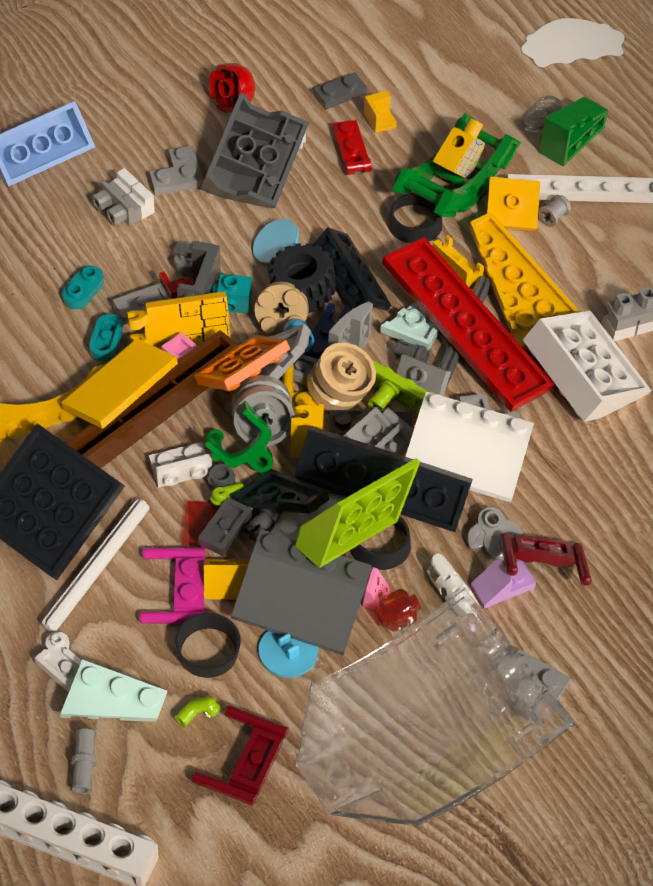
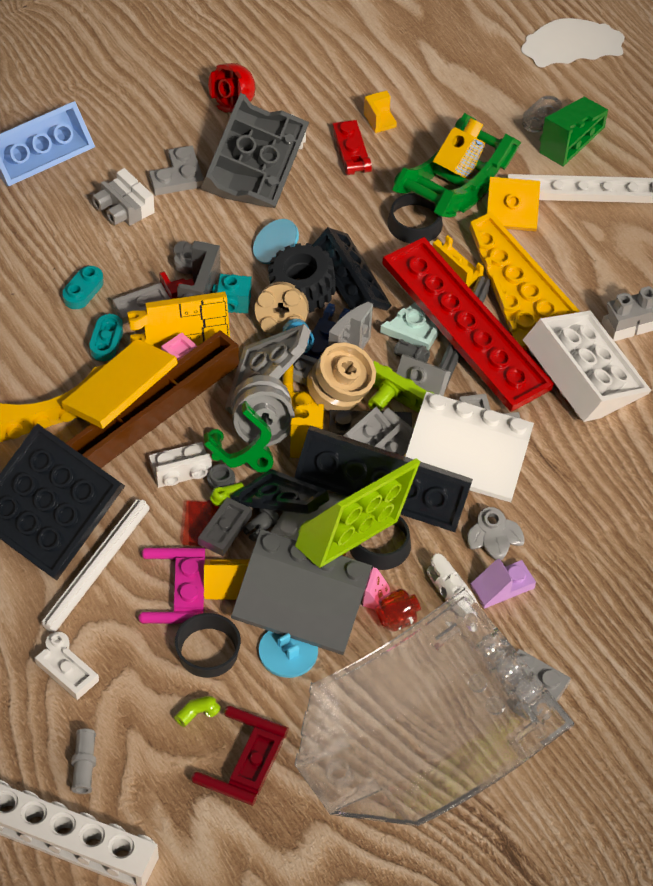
light aqua wing [59,660,167,722] -> none
orange plate [194,335,290,391] -> none
dark grey plate [313,72,367,110] -> none
dark red plate [499,533,592,586] -> none
light grey bush [538,194,571,227] -> none

